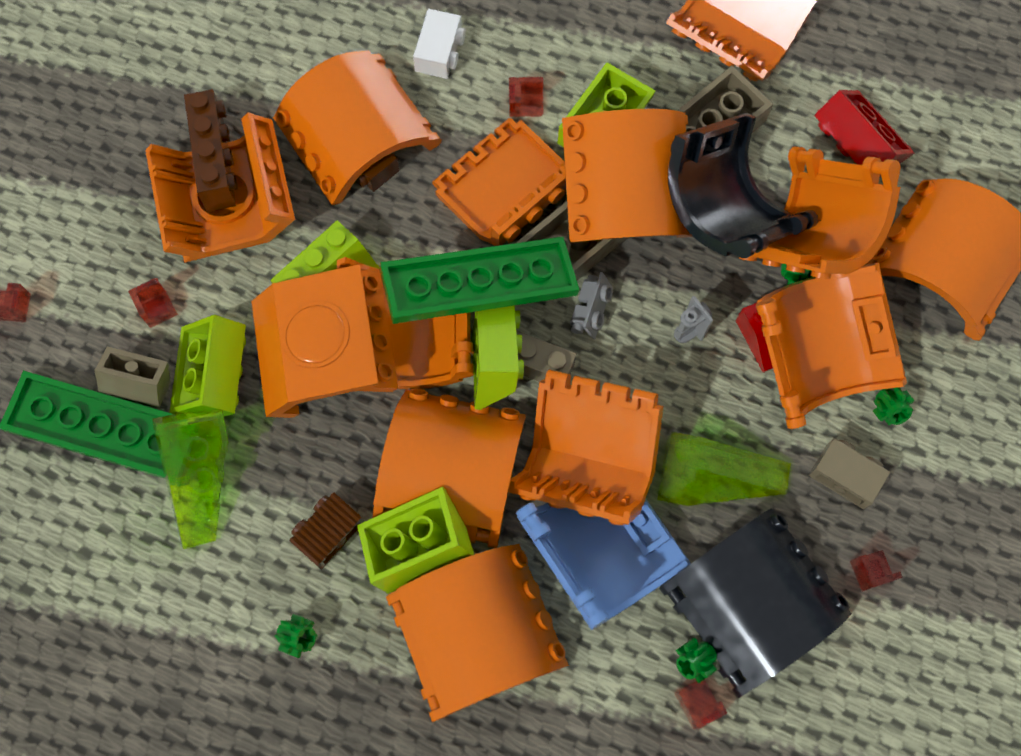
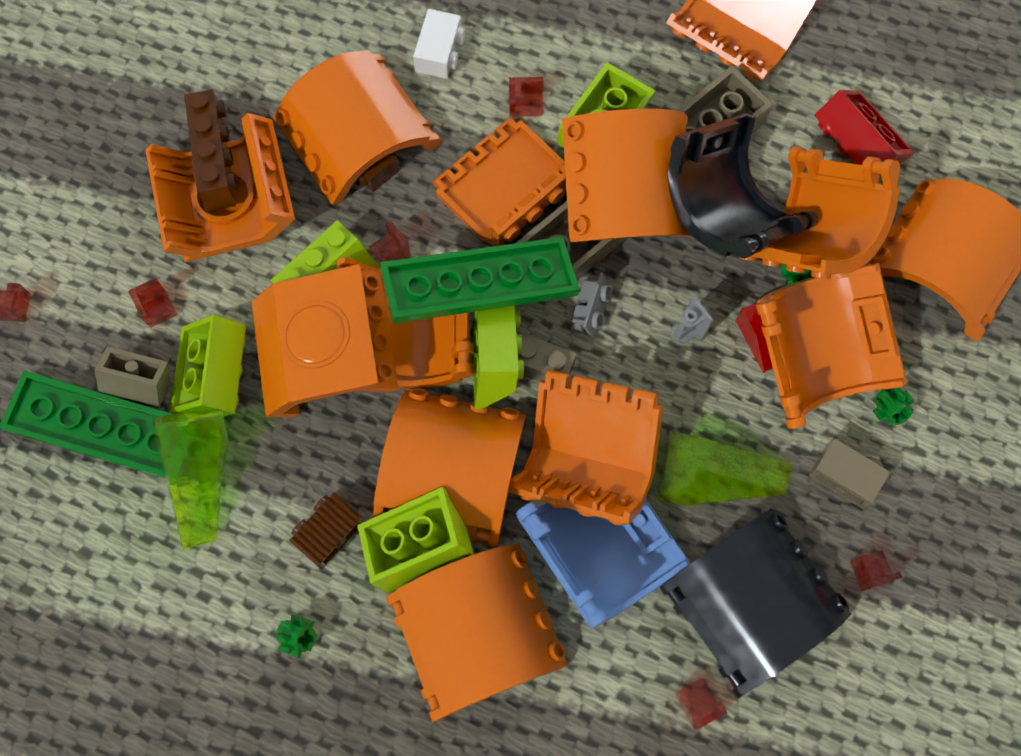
green gear [676,638,717,683] -> none
none -> clear red panel [369,221,411,263]

